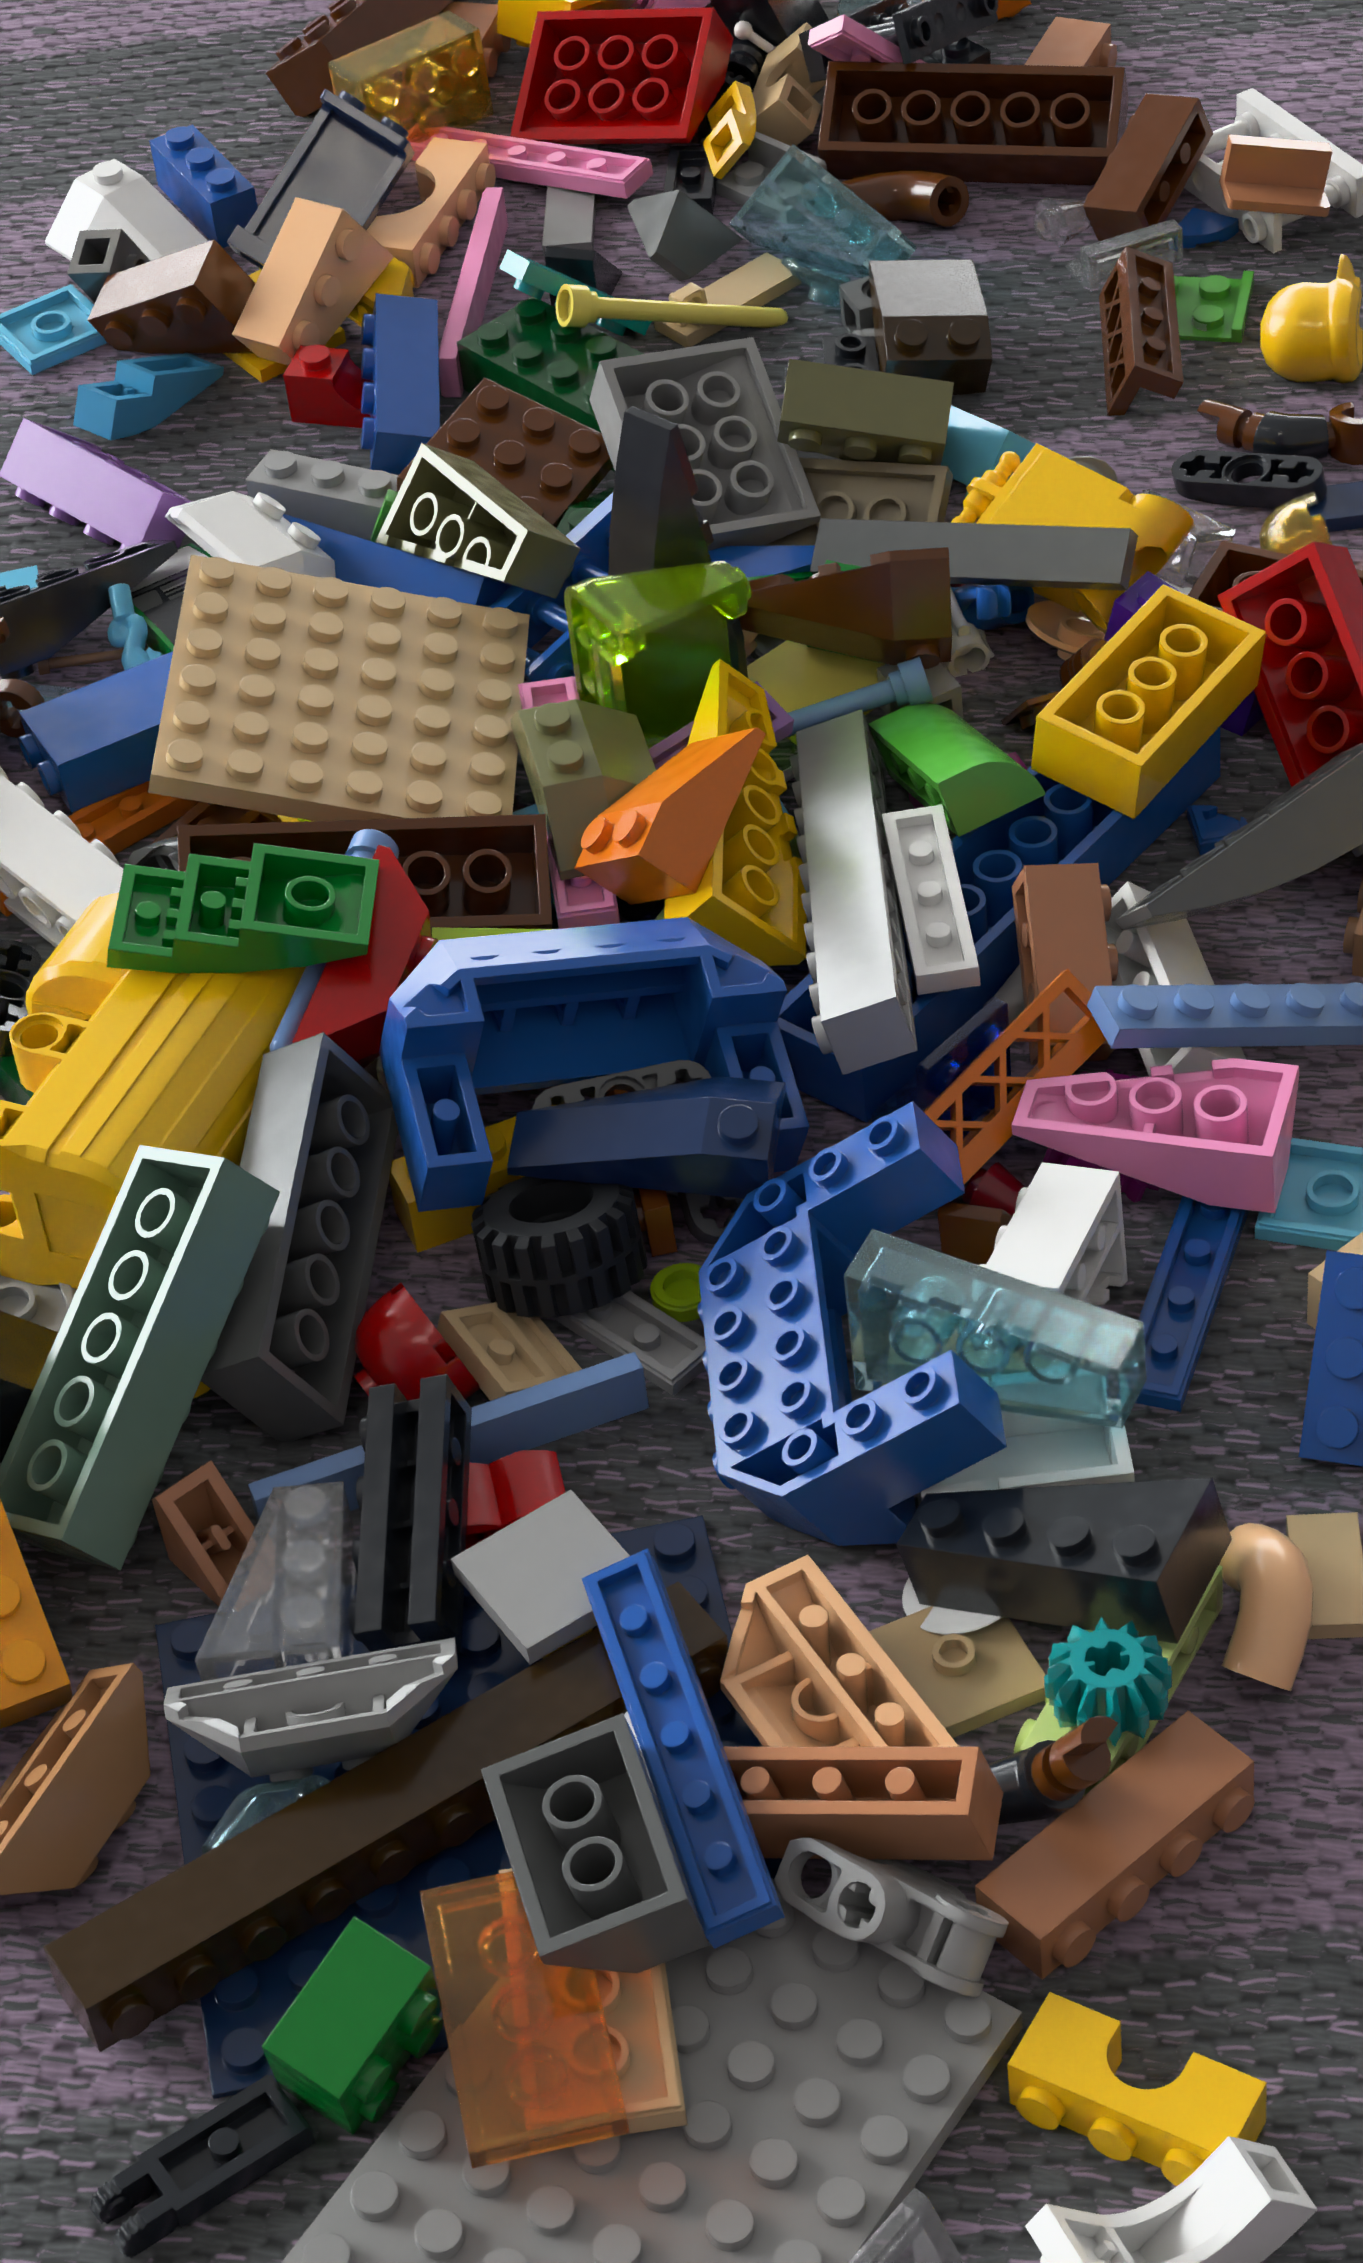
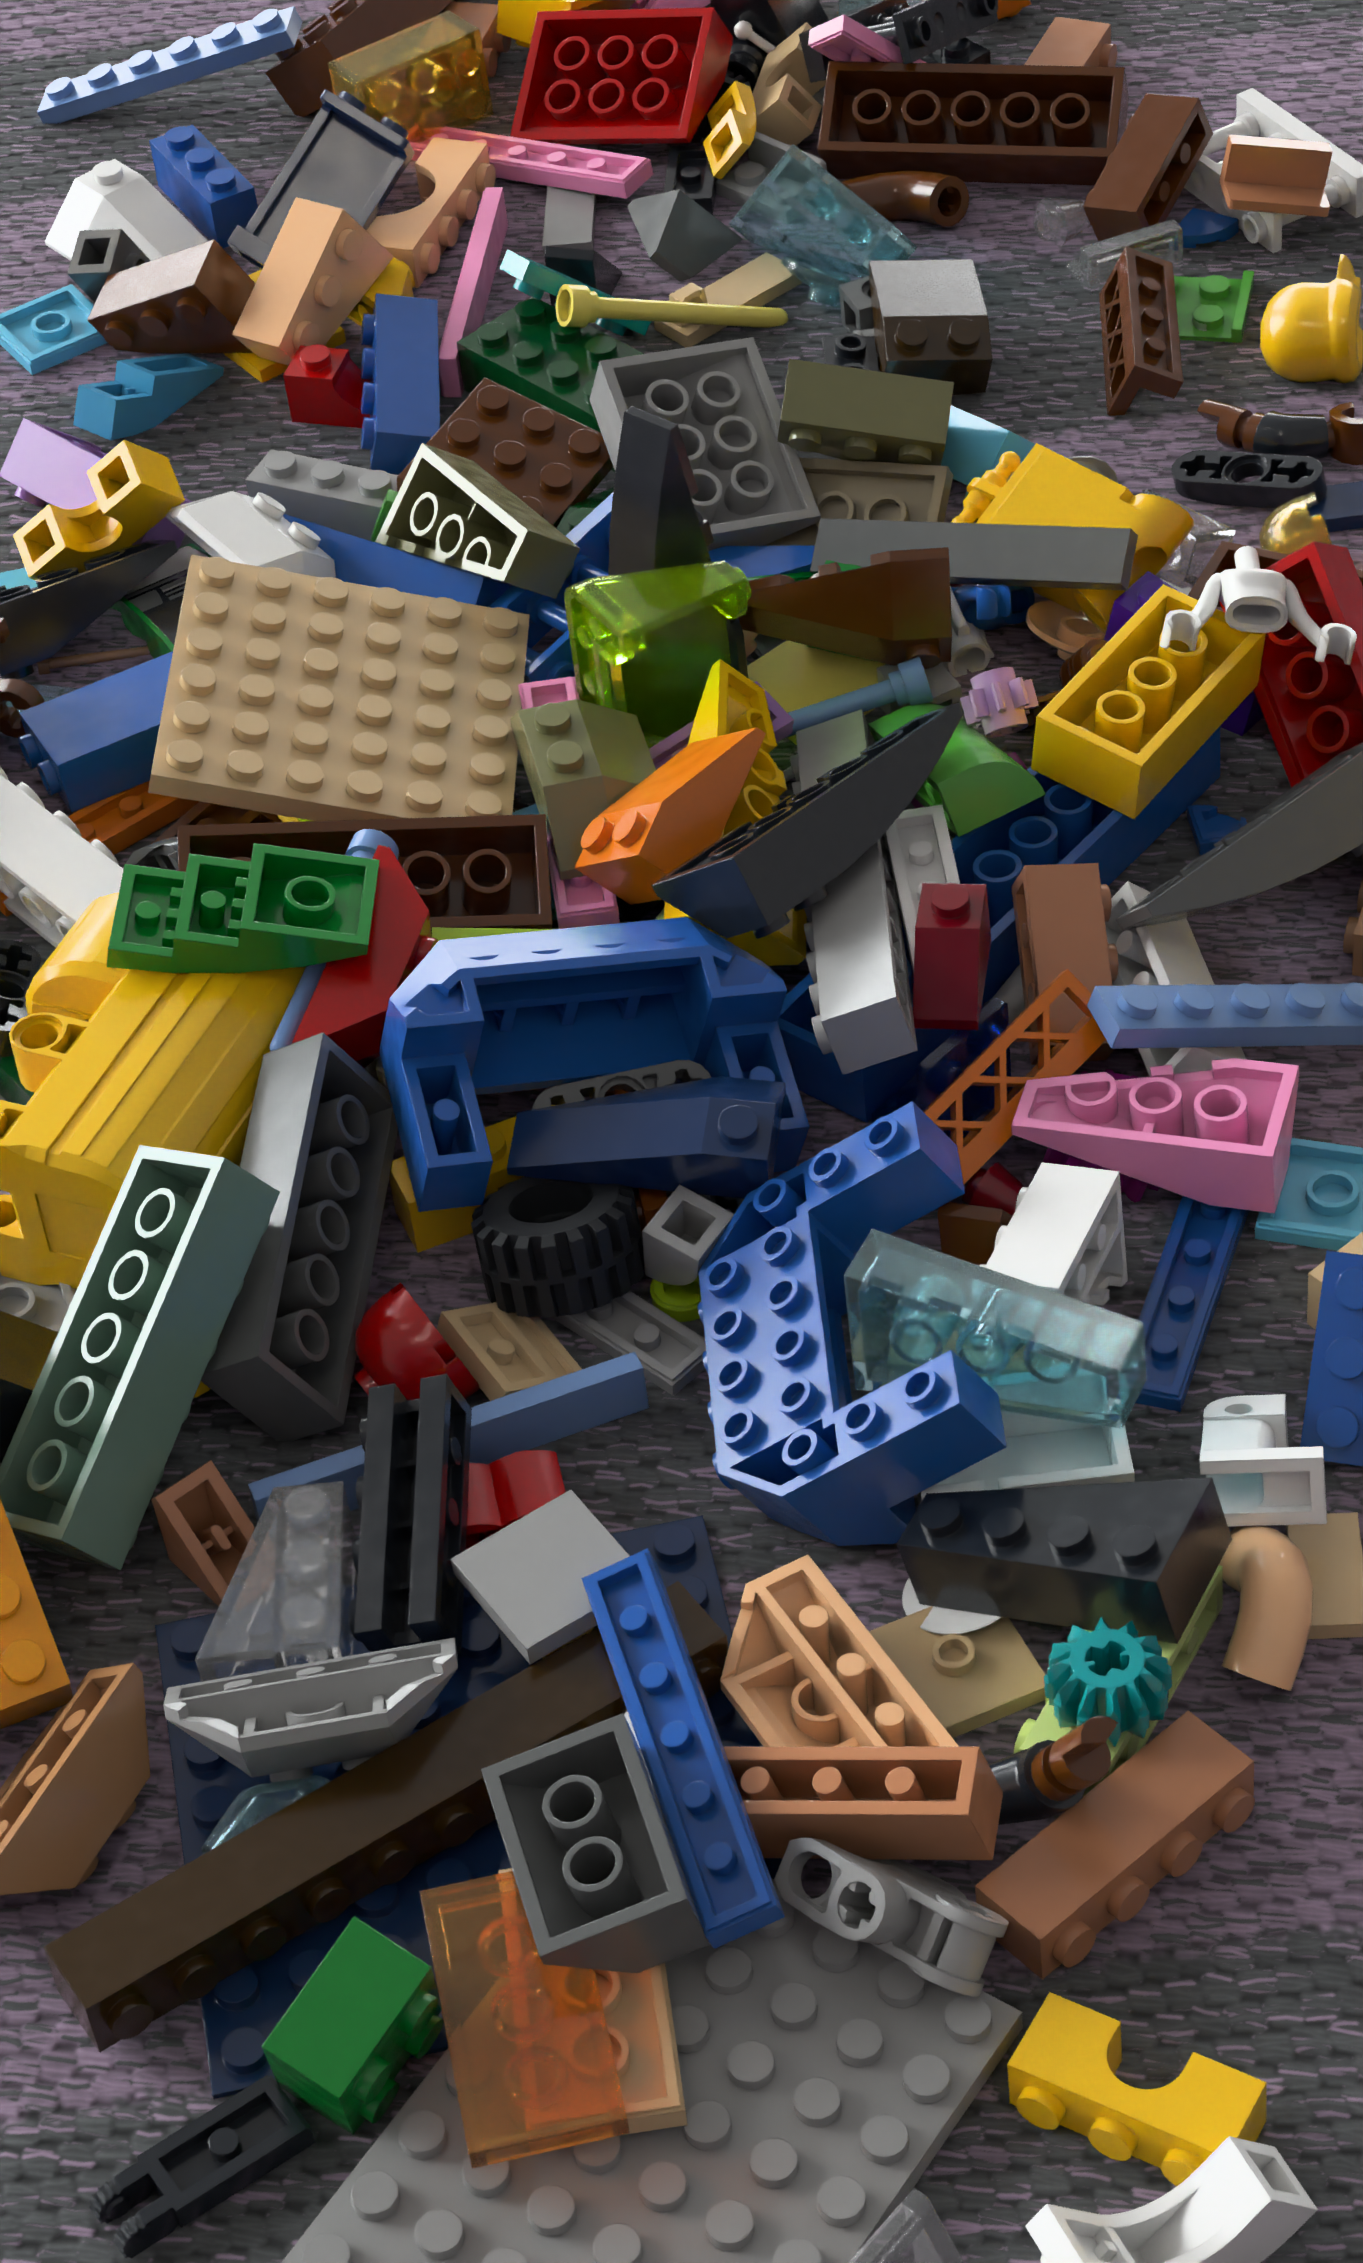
medium azure animal [107,583,164,670] -> none
none -> yellow arch [13,440,185,580]
none -> medium blue plate [37,6,302,124]
none -> light grey brick [642,1184,734,1286]
none -> black wedge [652,702,964,939]
none -> dark red slope [913,883,991,1030]
none -> lavender gear [960,667,1039,738]
none -> white piece [1160,546,1357,665]
none -> white piece [1200,1394,1327,1527]

